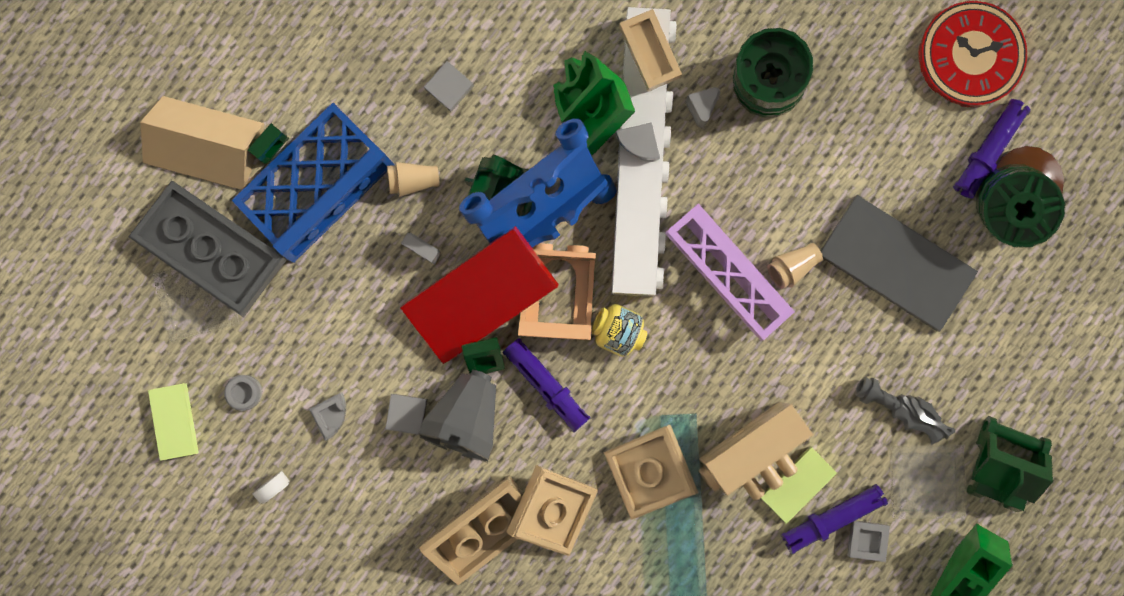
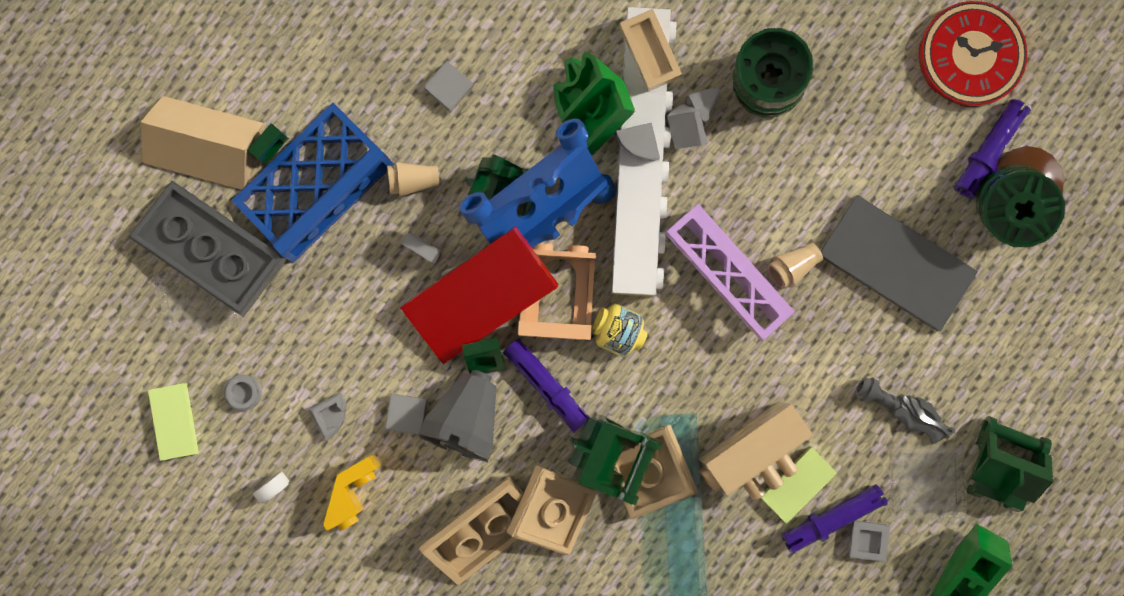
none -> yellow slope [323,454,381,532]
none -> dark green piece [570,414,662,505]
none -> light grey slope [667,104,707,149]

